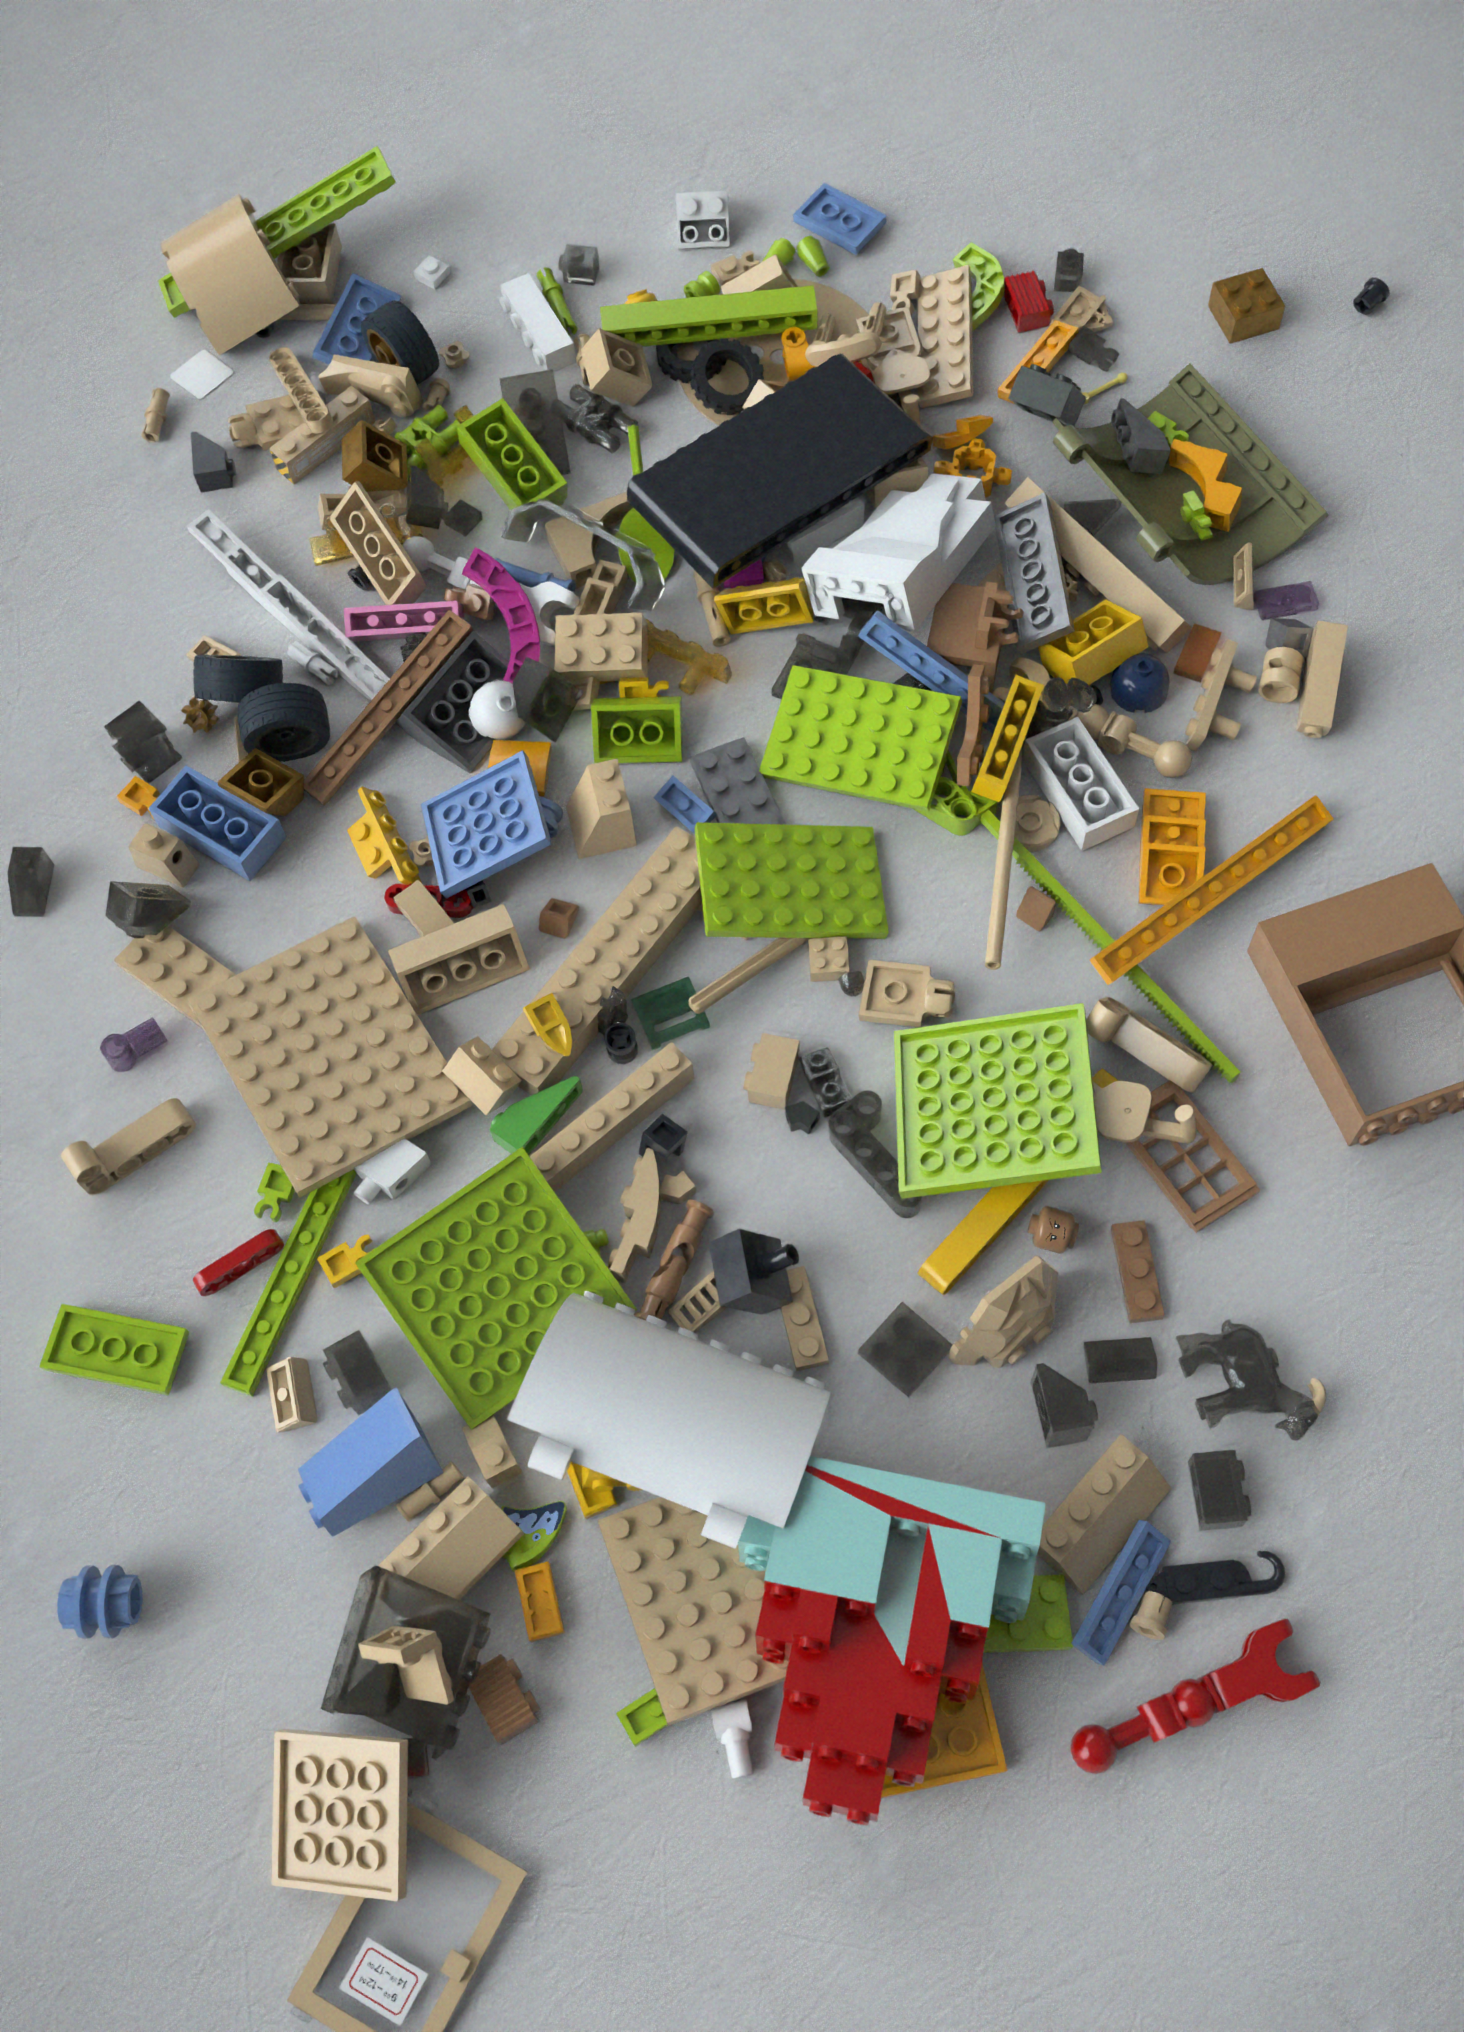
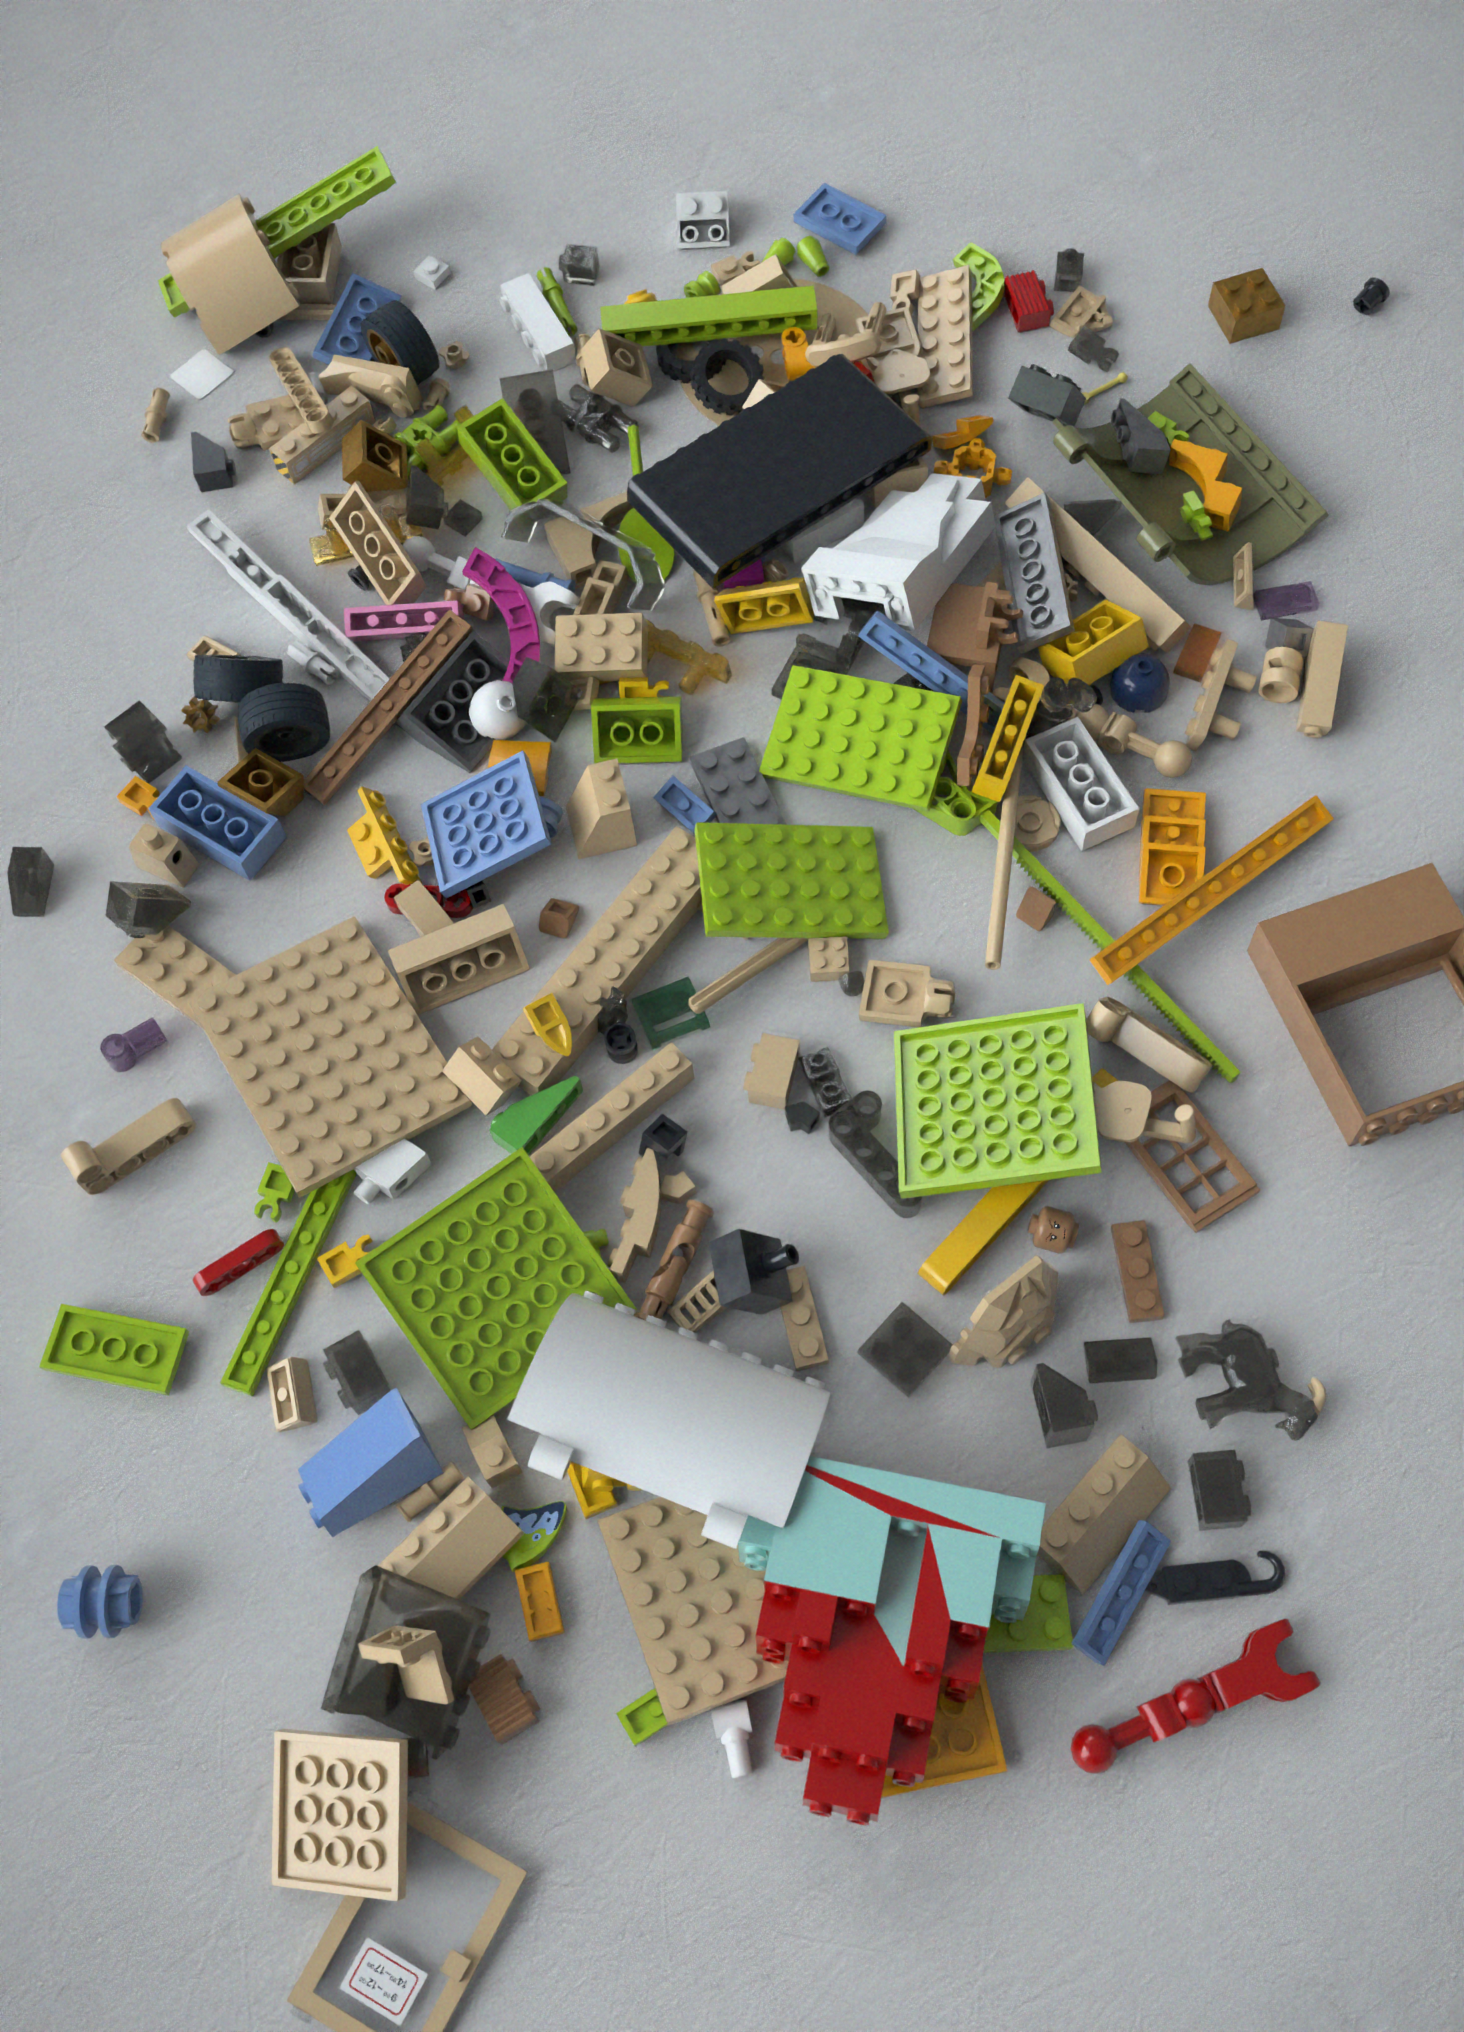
light orange plate [997,320,1079,403] -> none
tan bush [1130,1591,1173,1640] -> none

